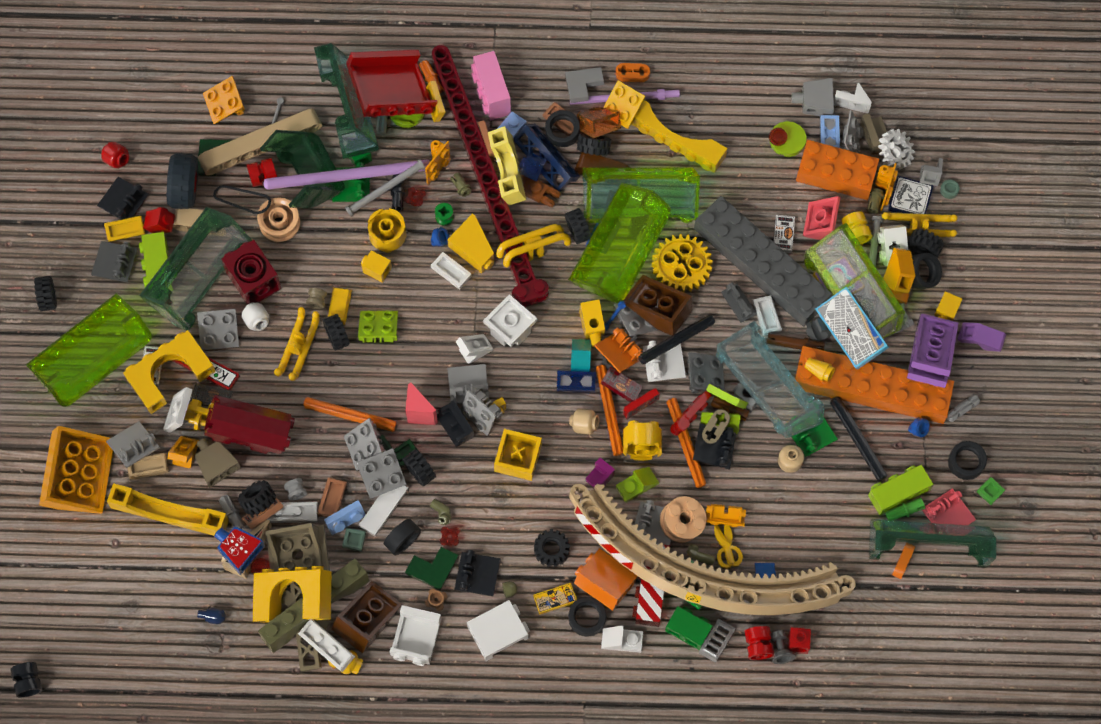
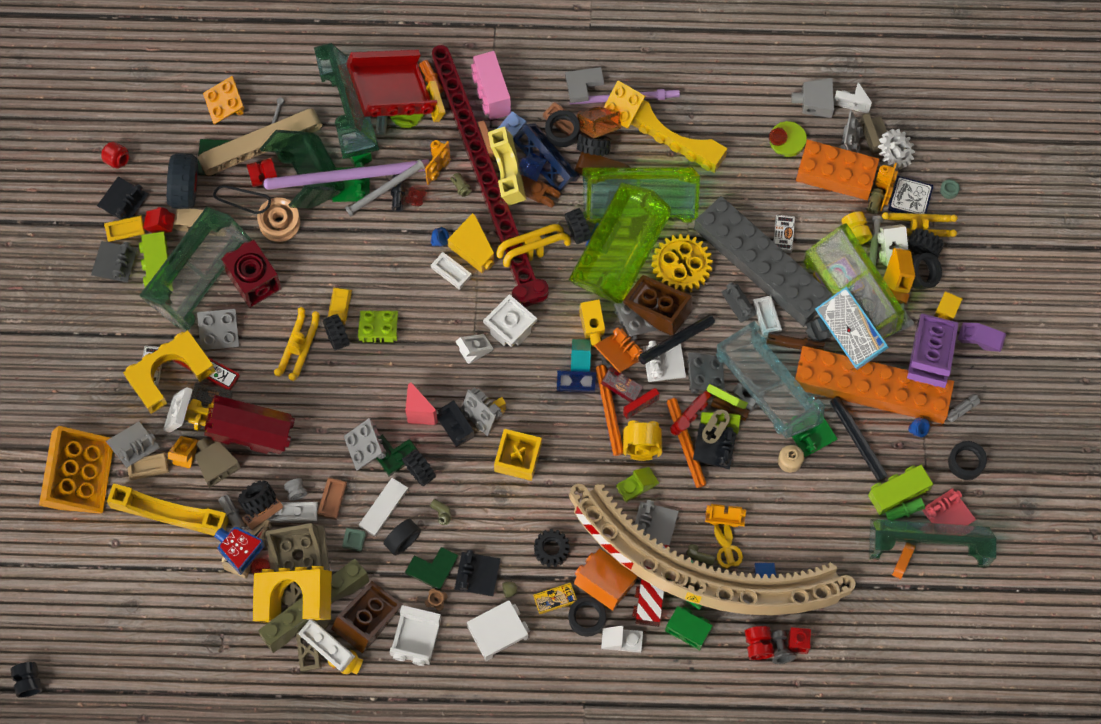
clear neon green windscreen [25,293,152,407] -> none
black tyre [34,276,57,311] -> none
dark blue cylinder [197,607,226,624] -> none
white head [242,303,270,331] -> none
orange axle [303,397,397,432] -> none
dark tan wheel [306,288,327,309] -> none
light blue piece [324,500,366,535] -> none
light grey hinge [356,448,407,499] -> none
yellow brick [361,250,392,283] -> none
yellow brick [368,208,407,253] -> none
green wheel [435,203,454,226] -> none
clear red plate [440,526,460,546] -> none
light grey hinge [447,364,489,404] -> none
tan head [569,409,599,435] -> none
magenta panel [585,458,615,487] -> none
blue hinge [604,301,626,331] -> none
orange beam [615,63,650,82] -> none
light nougat wheel [660,496,707,543] -> none
light grey slope [699,619,736,663] -> none
coral slope [803,196,840,242] -> none
yellow cone [805,358,835,382] -> none
light blue piece [820,115,840,148] -> none
light grey panel [919,158,943,186] -> none
bright green plate [977,477,1005,505] -> none

